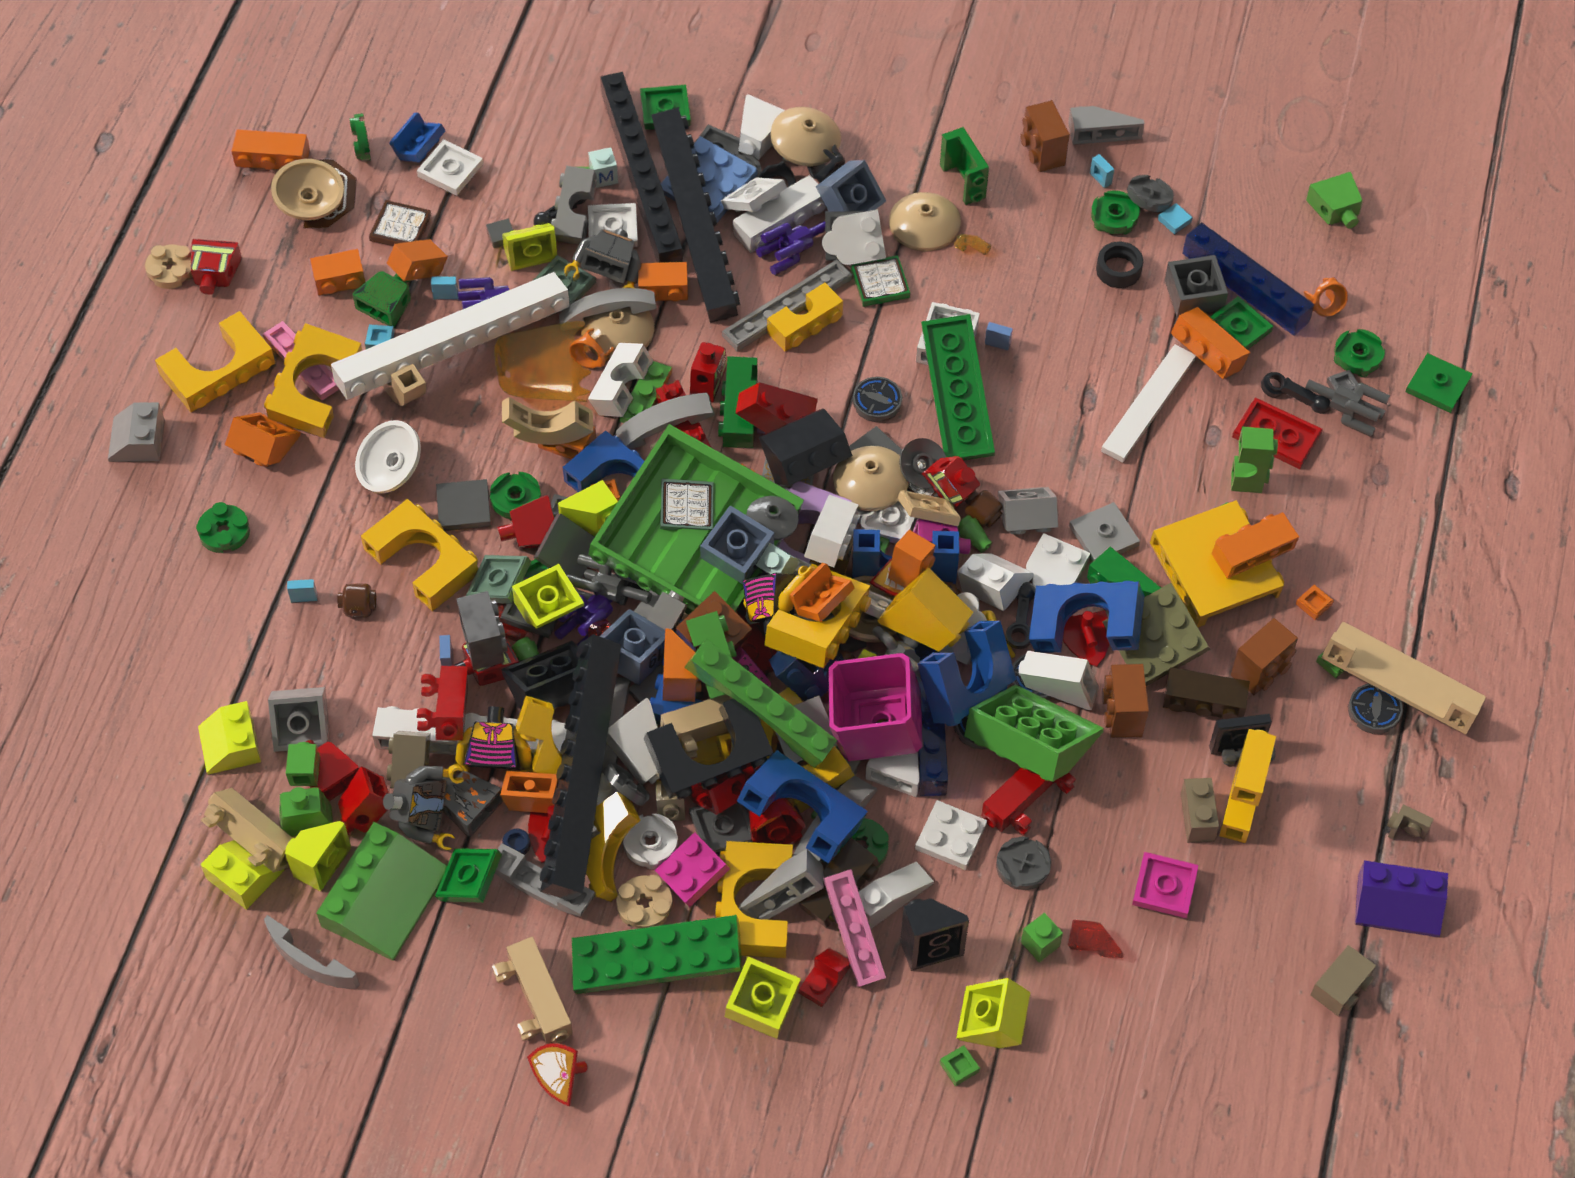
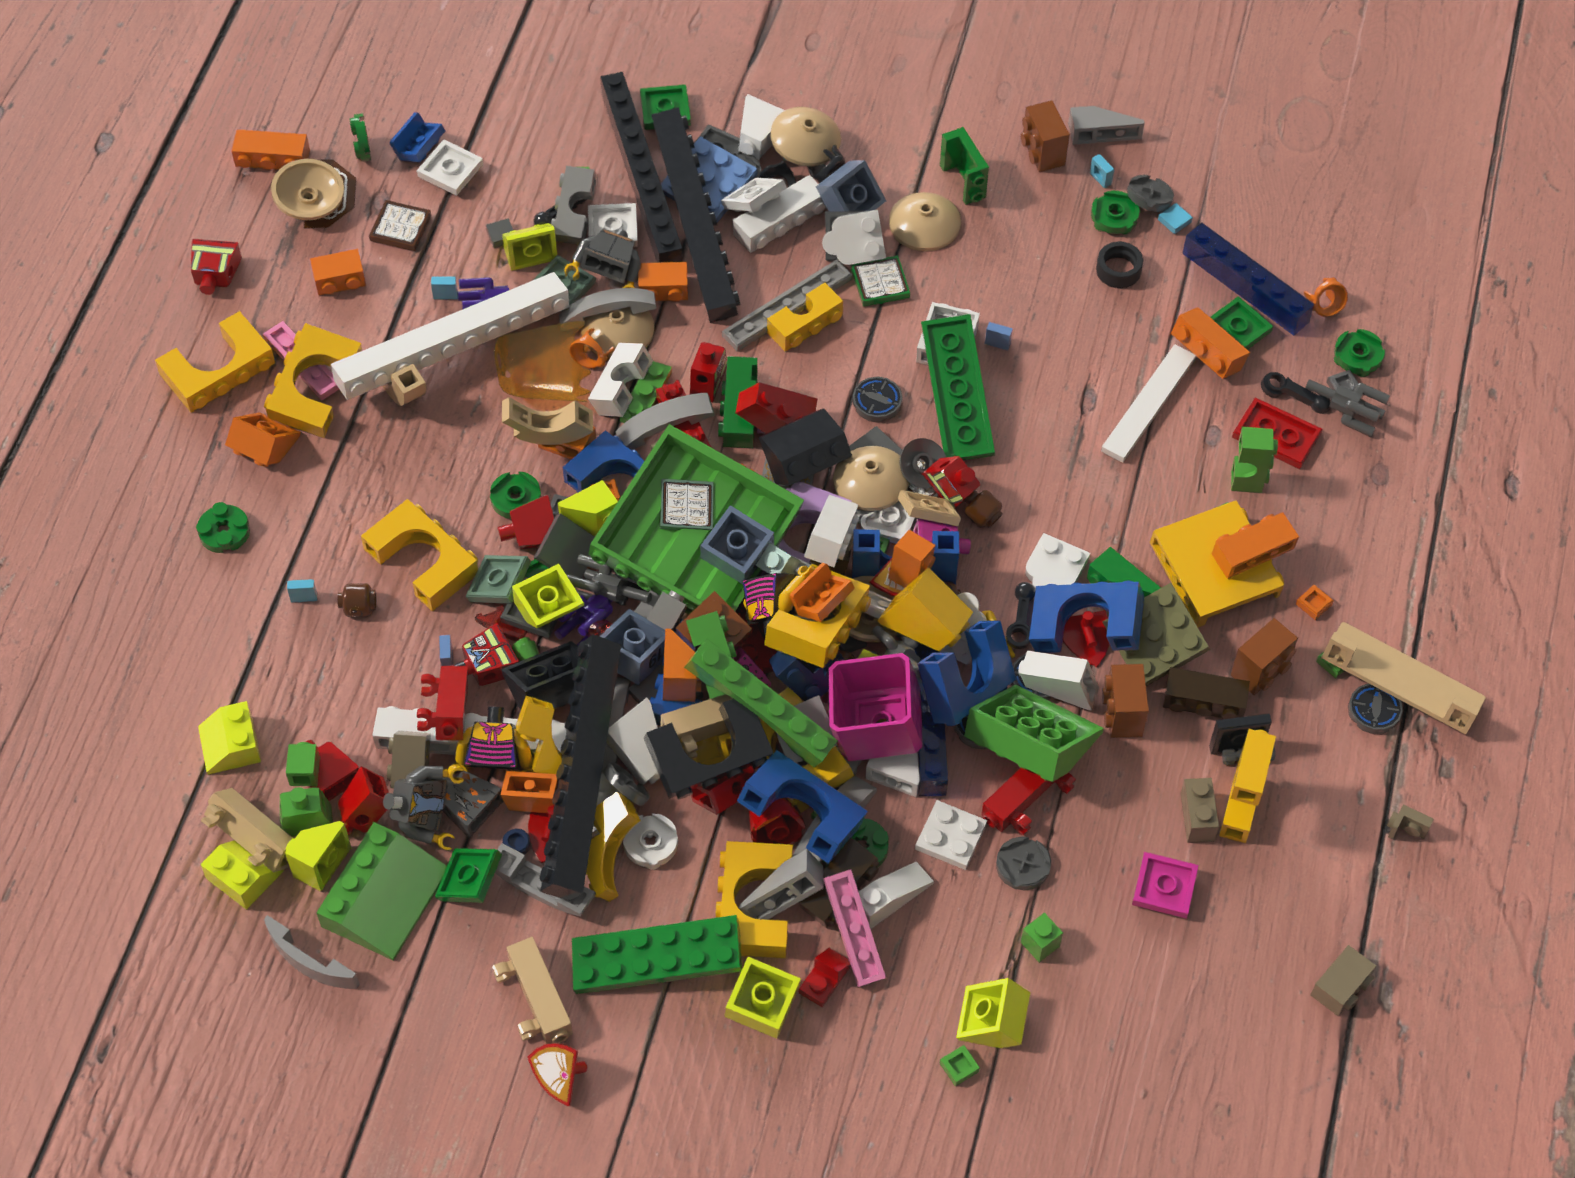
light grey slope [108,402,165,462] -> none
tan plate [145,245,193,289] -> none
light grey slope [268,687,328,752] -> none
green torso [353,271,411,327] -> none
white dish [355,420,421,493] -> none
medium azure tile [365,324,394,349] -> none
orange brick [386,239,448,281] -> none
dark grey tile [436,479,491,531] -> none
flat silver brick [457,591,508,670] -> none
light aqua brick [588,147,618,188] -> none
tan plate [617,875,673,929] -> none
dark tan bracket [655,781,685,821] -> none
dark pink plate [655,832,730,907] -> none
dark grey tile [689,802,753,856] -> none
dark grey dish [746,496,798,540] -> none
dark purple plant [756,221,825,275] -> none
black slope [900,898,969,971] -> none
clear yellow arm [954,234,991,255] -> none
bright green cone [957,515,992,553] -> none
white slope [957,553,1034,611] -> none
light grey slope [998,487,1058,534] -> none
clear red slope [1067,920,1124,958] -> none
light grey plate [1069,503,1140,562] -> none
dark grey brick [1165,255,1228,318] -> none
bright green torso [1306,172,1362,229] -> none
dark purple slope [1355,860,1448,937] -> none
green plate [1405,353,1473,413] -> none

